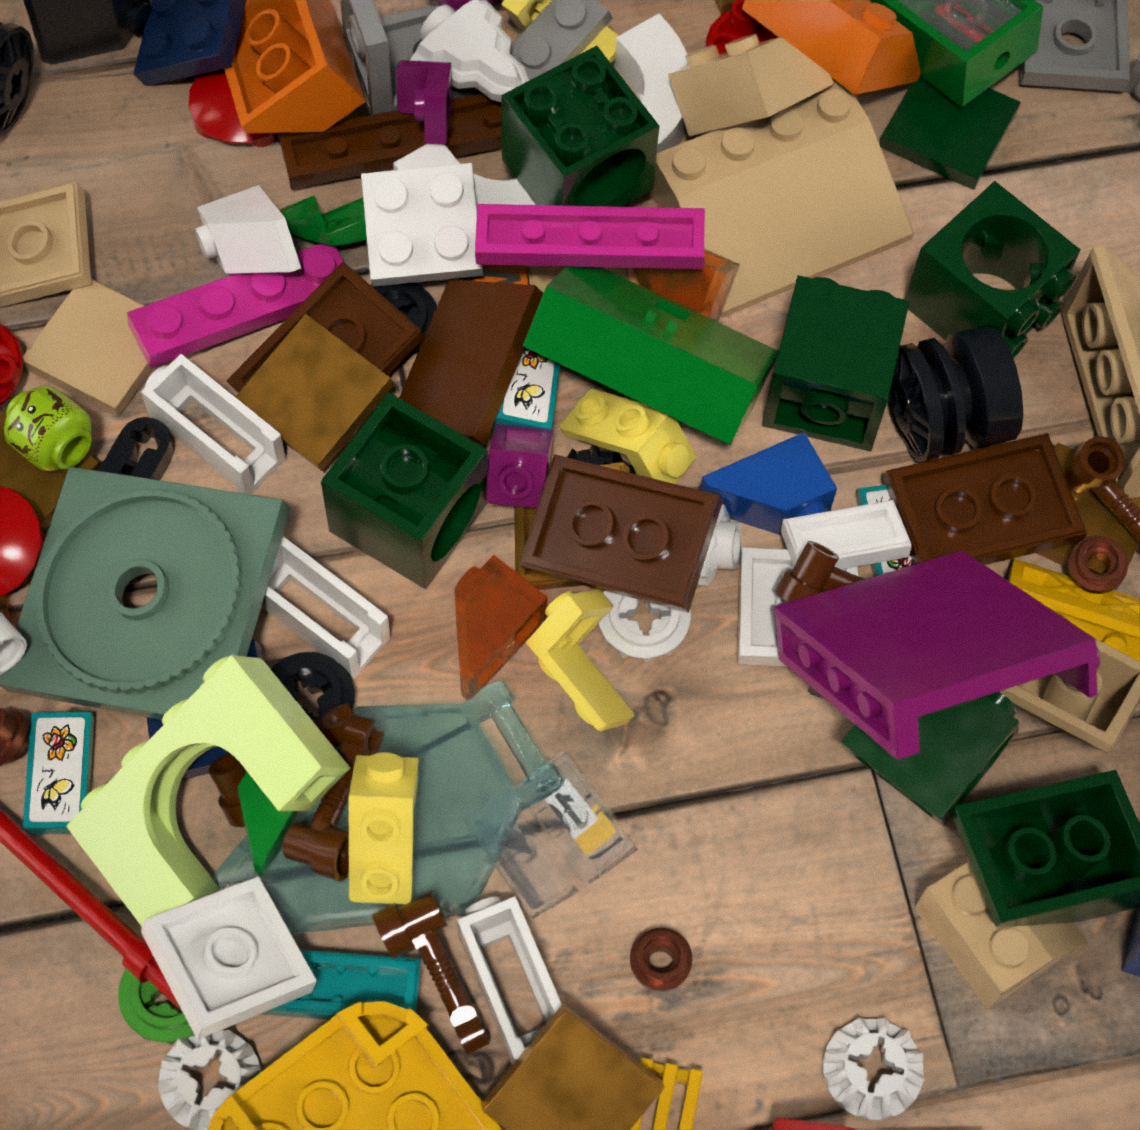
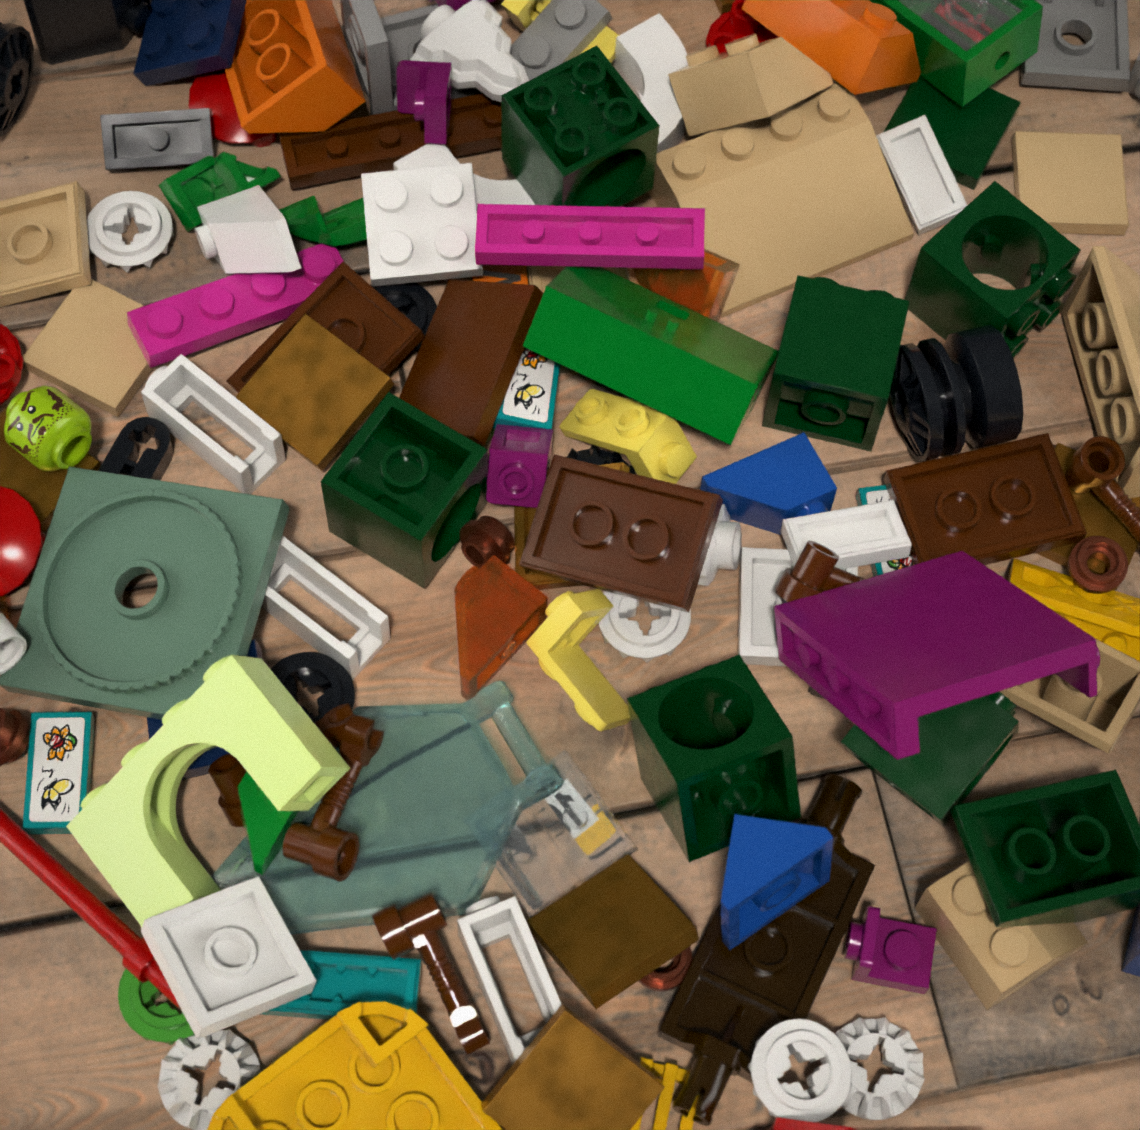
light yellow bracket [349,752,419,905] -> none
none -> white gear [87,191,174,273]
none -> plate [100,108,215,170]
none -> green slope [158,152,281,232]
none -> copper plate [459,516,515,571]
none -> pearl gold tile [527,854,700,1009]
none -> dark green brick [627,655,801,862]
none -> dark brown plate [658,774,875,1126]
none -> blue slope [721,814,834,951]
none -> white gear [748,1019,852,1122]
none -> magenta bracket [844,906,937,994]
none -> white tile [876,115,967,236]
none -> tan tile [1012,131,1129,235]

